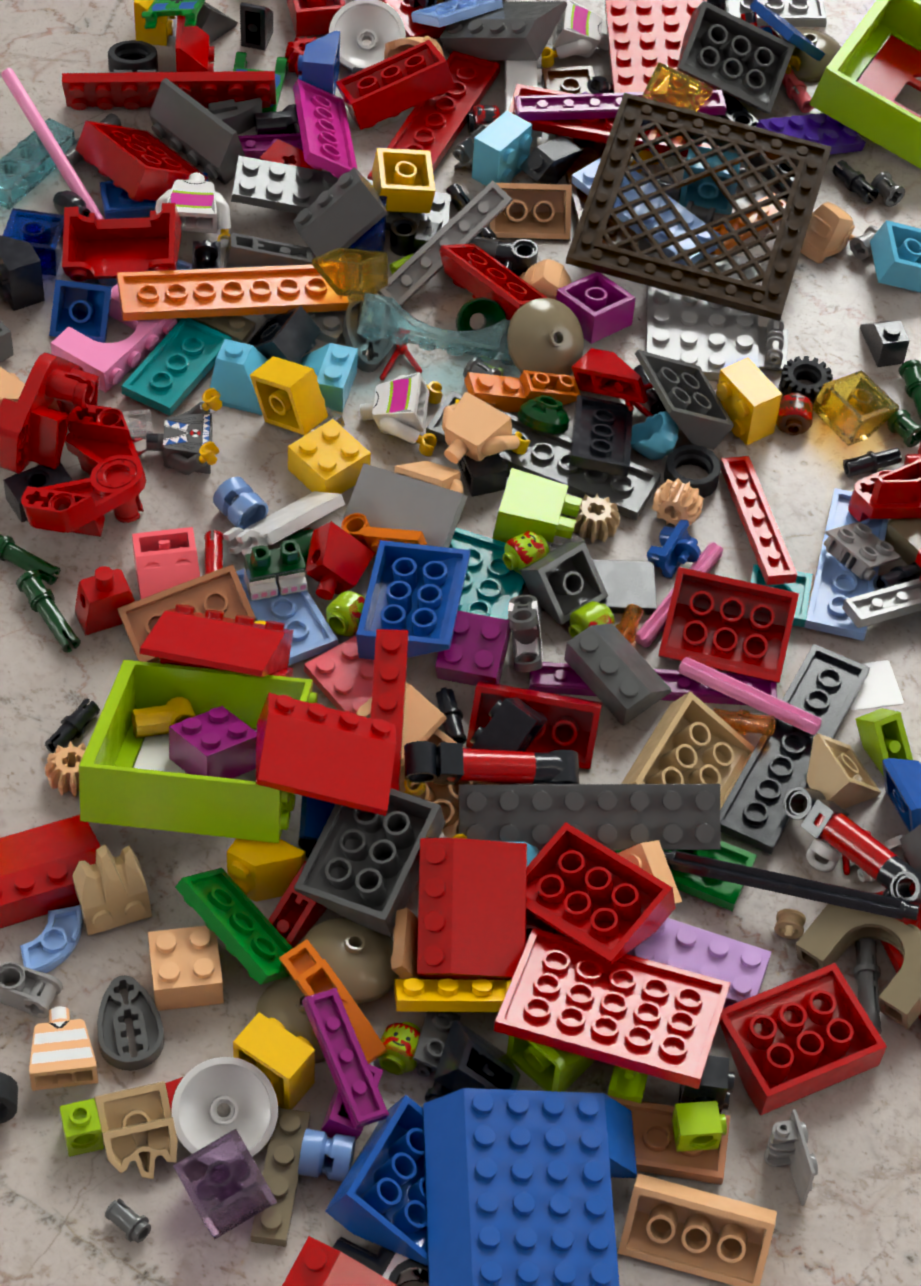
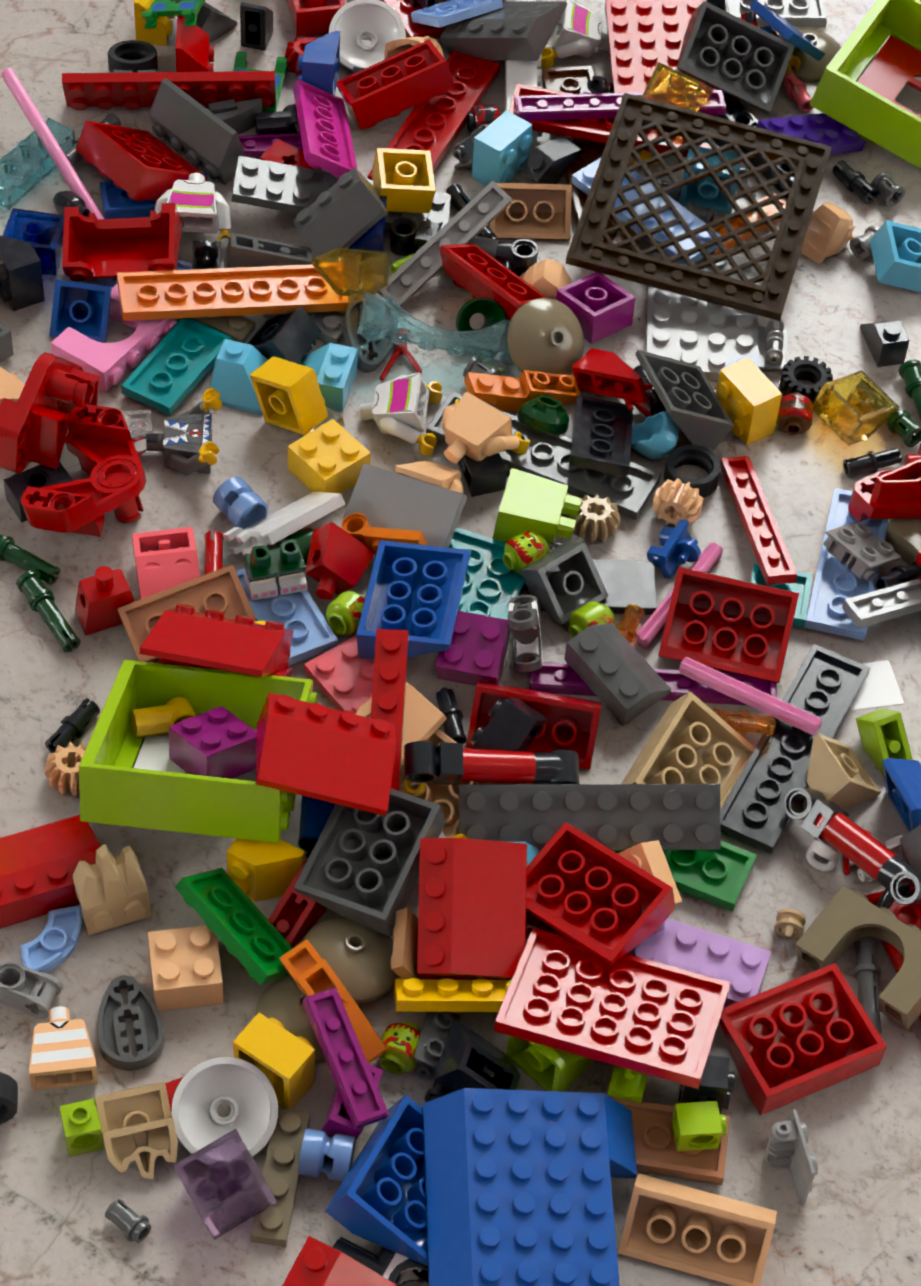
black piece [663,850,920,920] -> none

